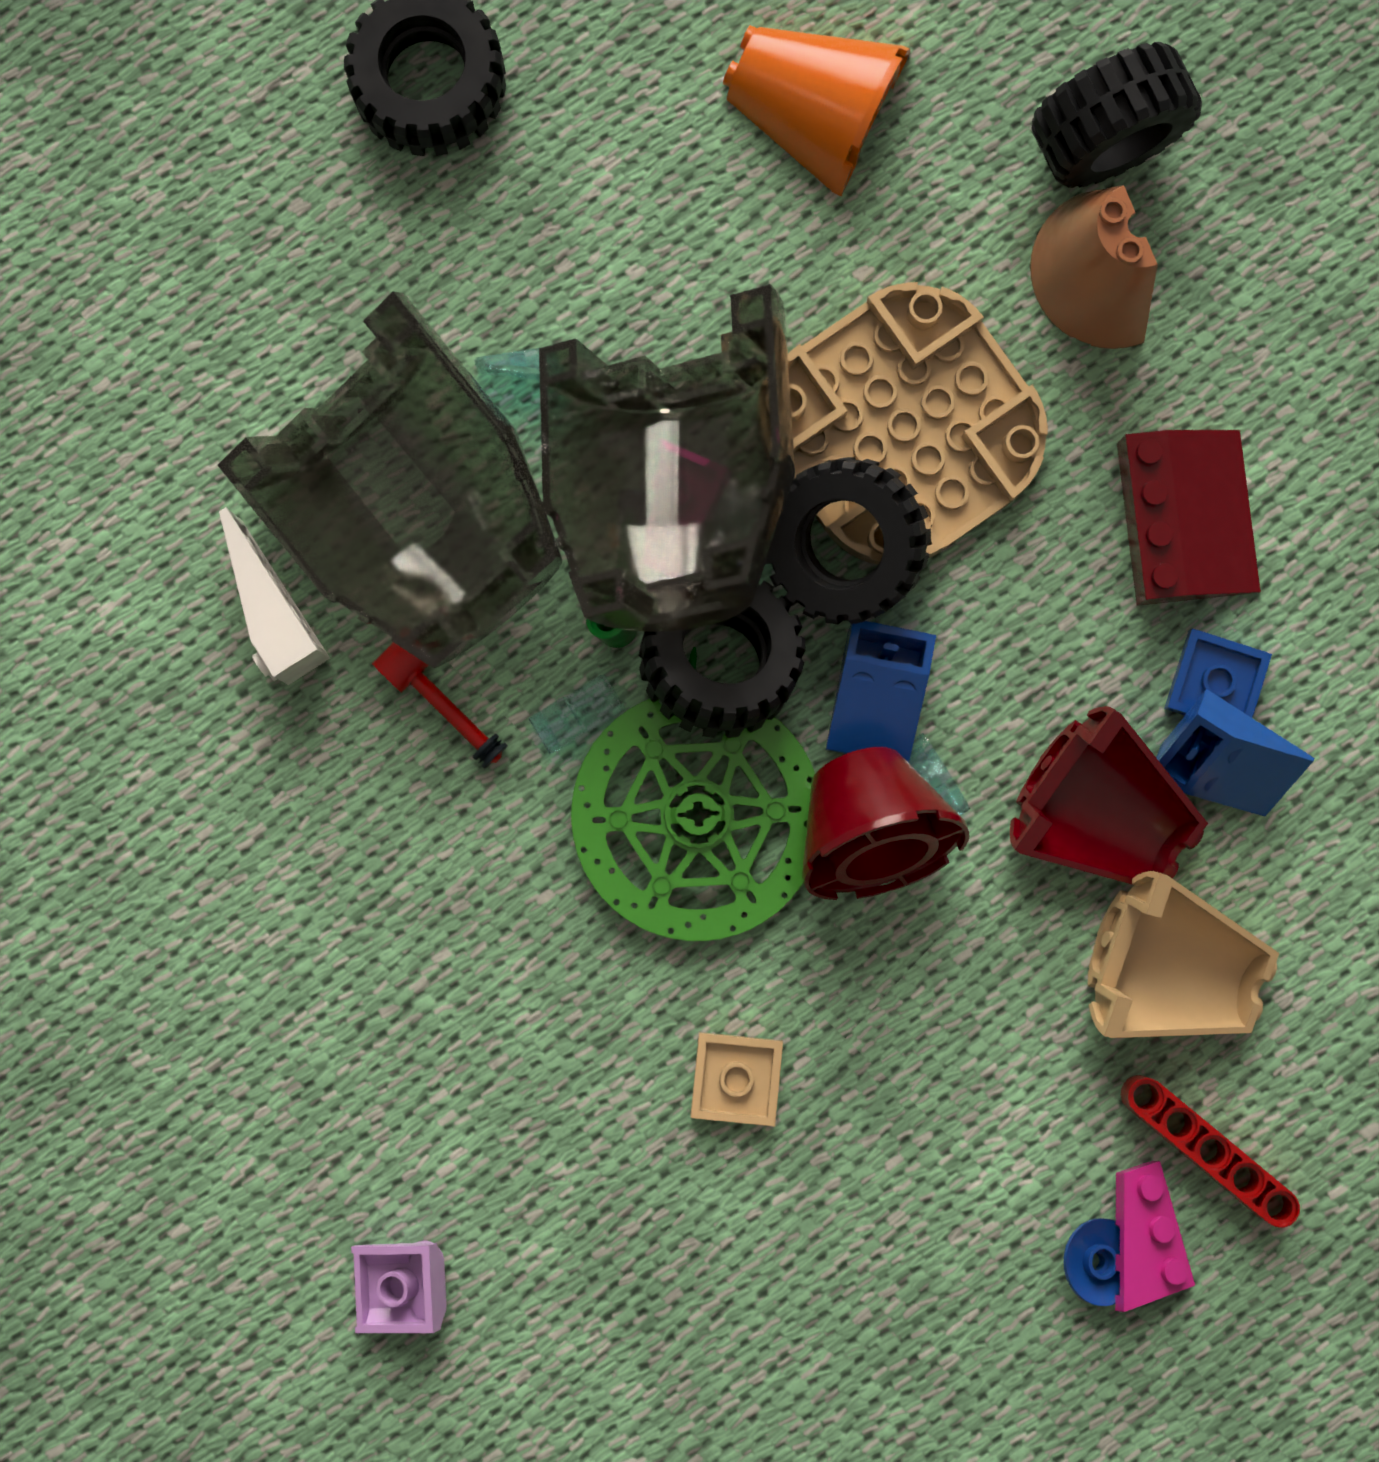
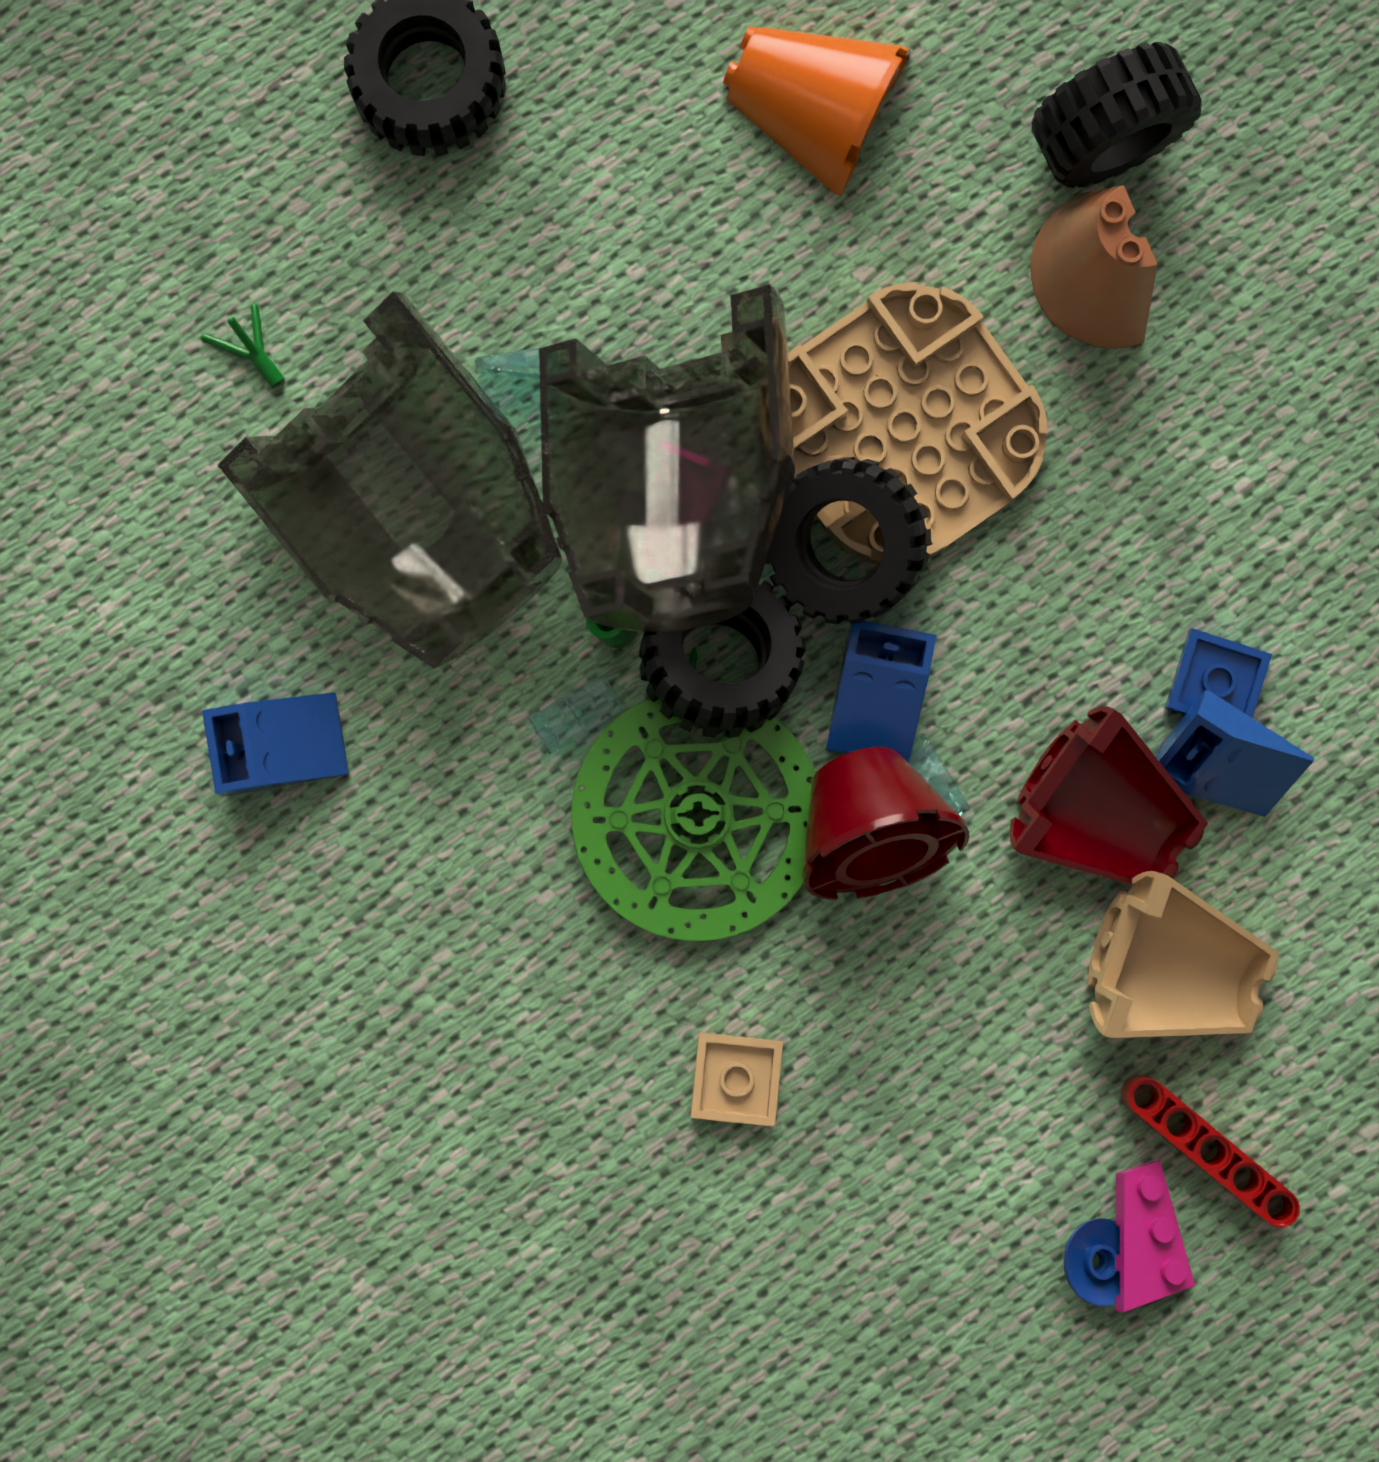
white slope [219,507,330,685] -> none
lavender slope [351,1240,447,1333] -> none
red piece [372,634,508,769] -> none
dark red slope [1117,430,1261,606] -> none
none -> green plant [201,304,285,388]
none -> blue slope [202,692,349,796]

